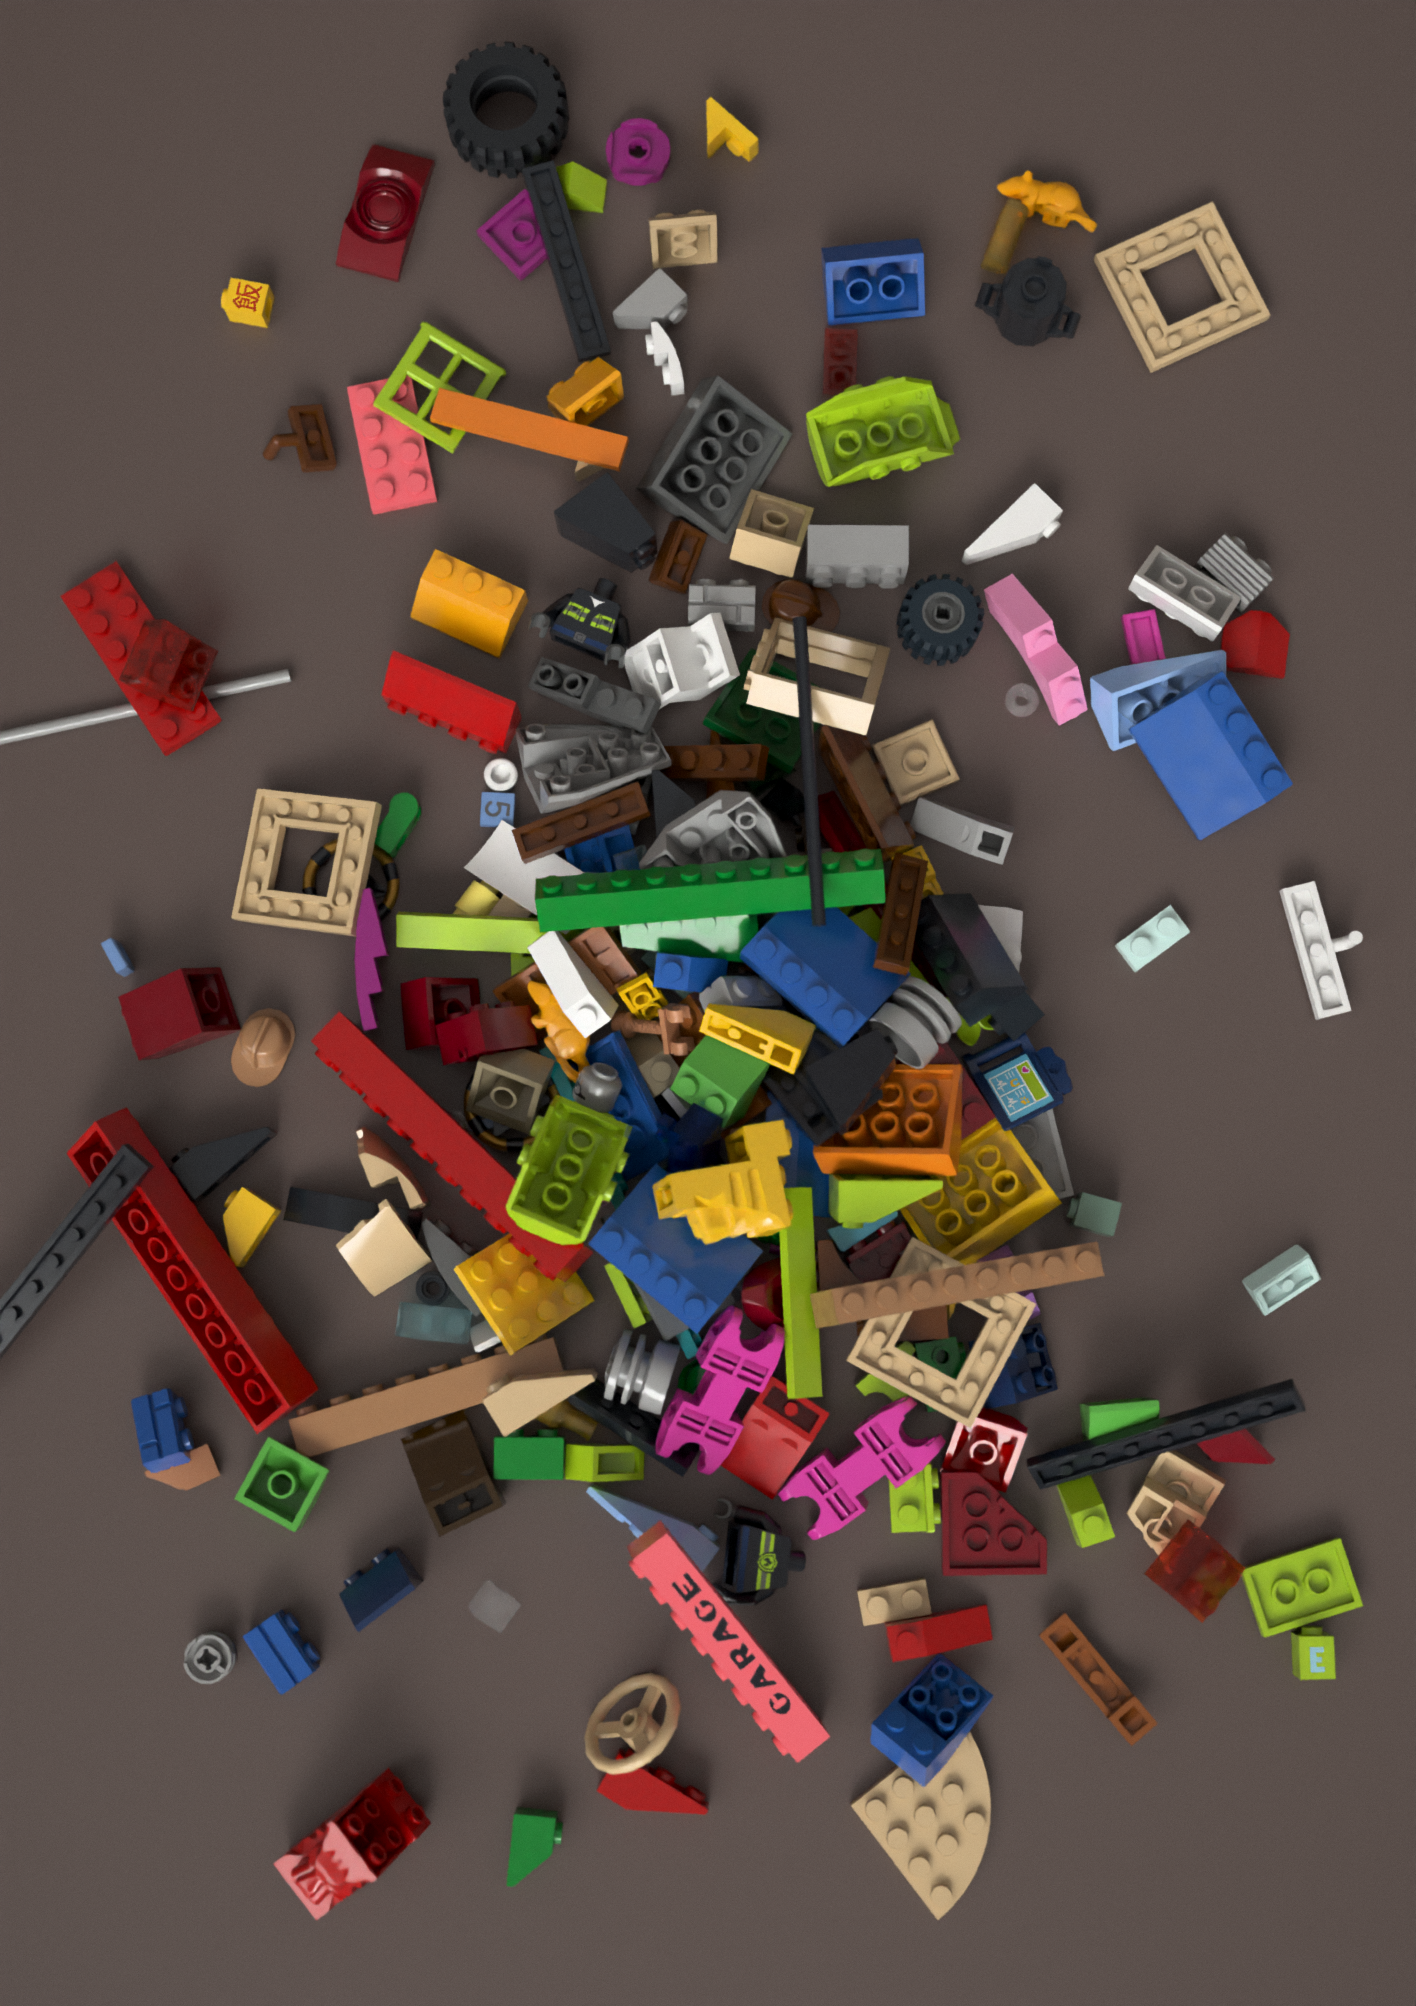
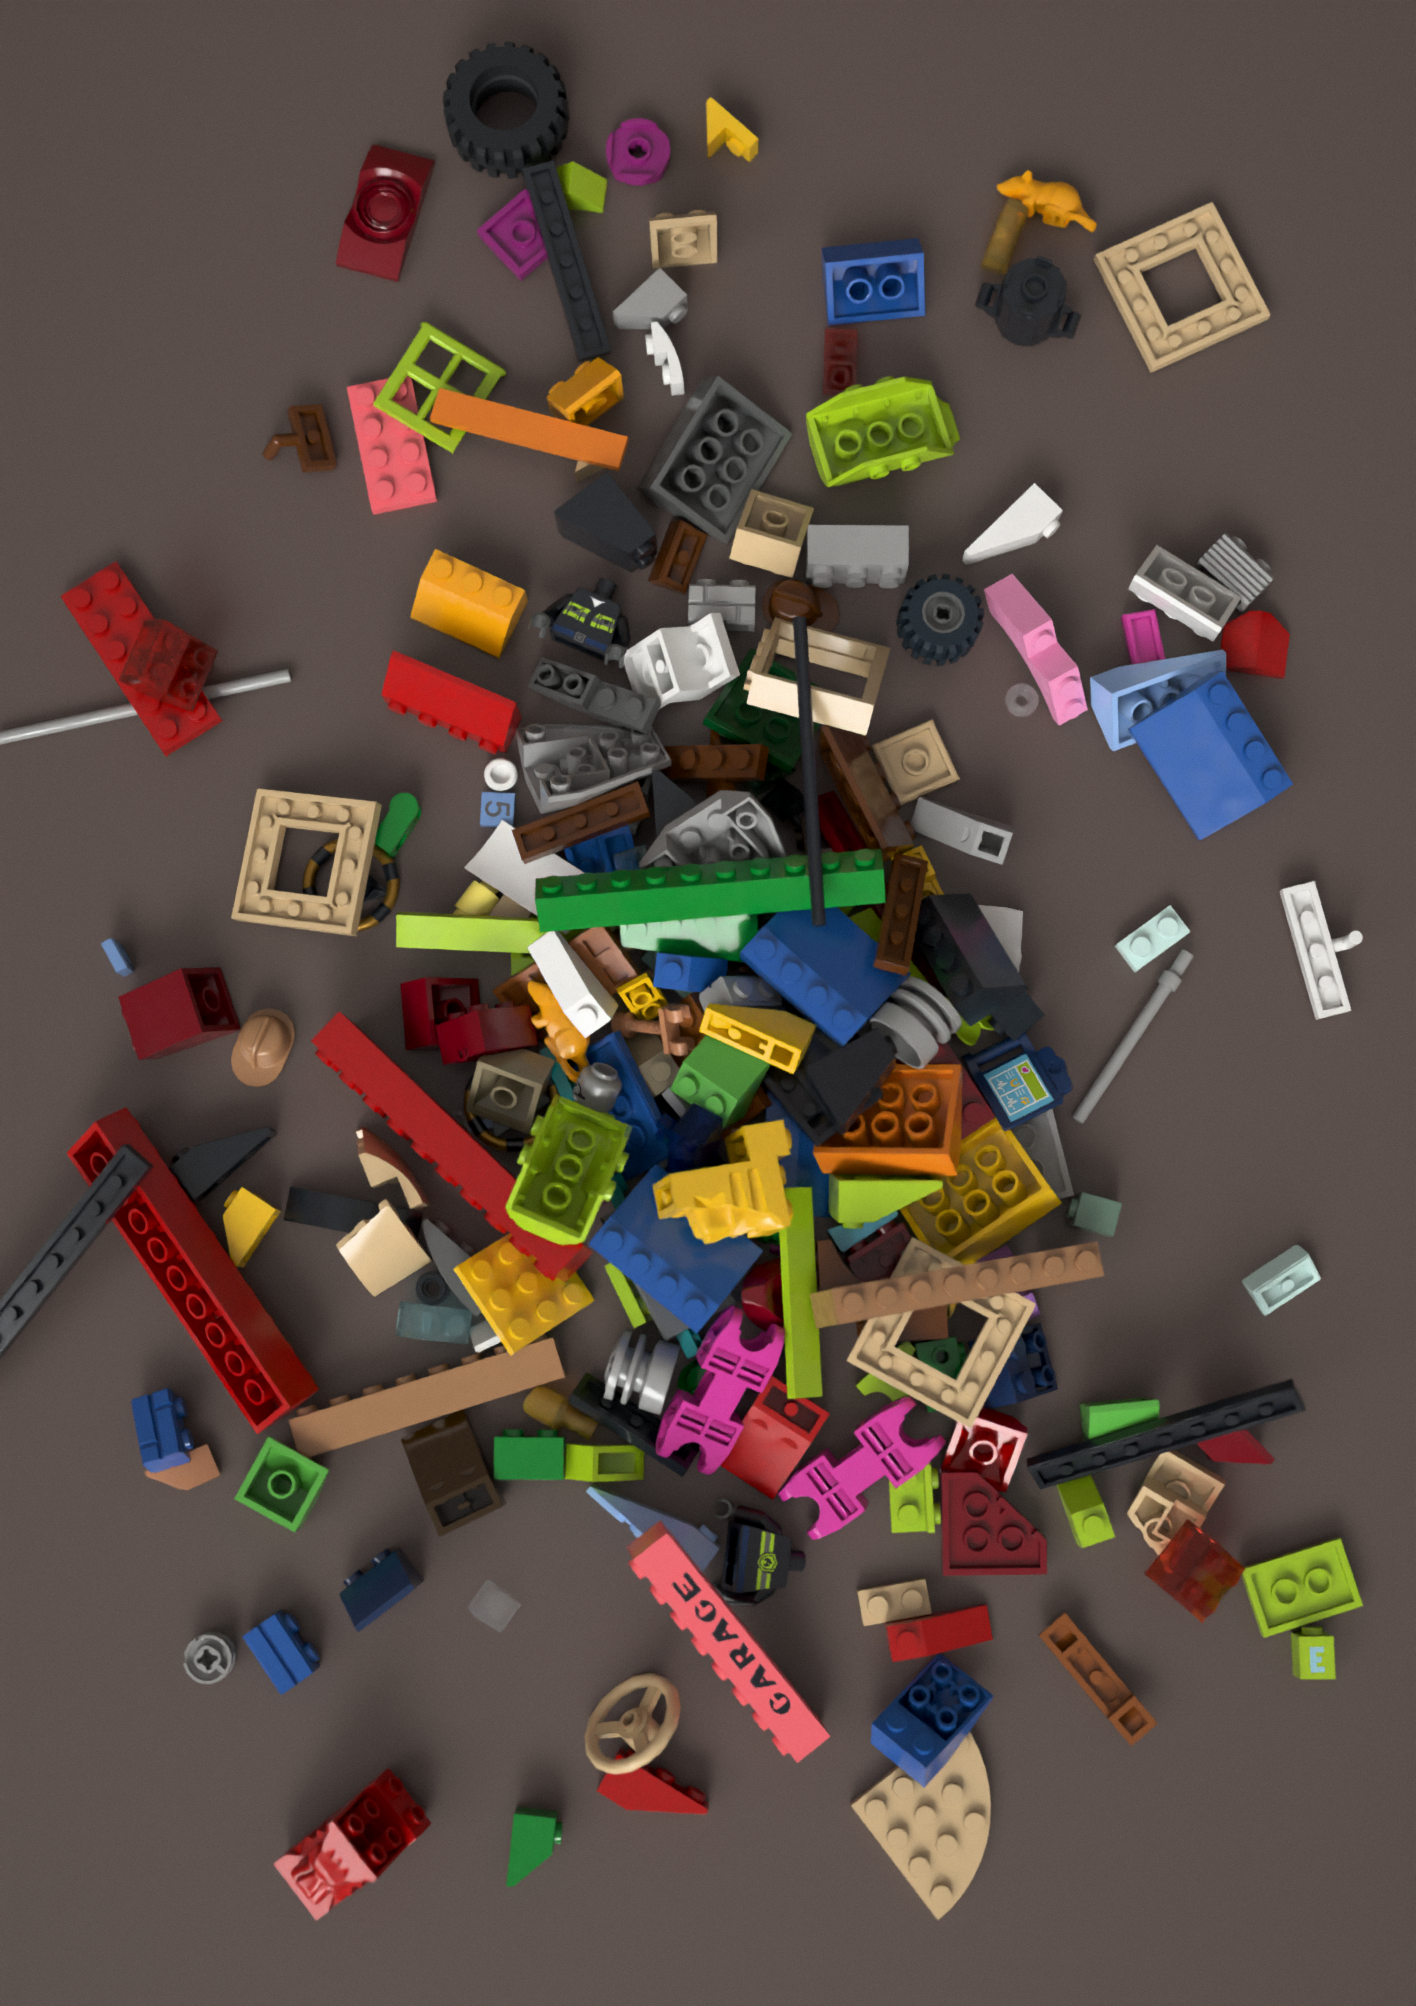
yellow brick [221,278,275,328] -> none
magenta slope [355,888,390,1031] -> none
tan slope [482,1368,598,1437] -> none
none -> light grey bar [1072,950,1194,1124]

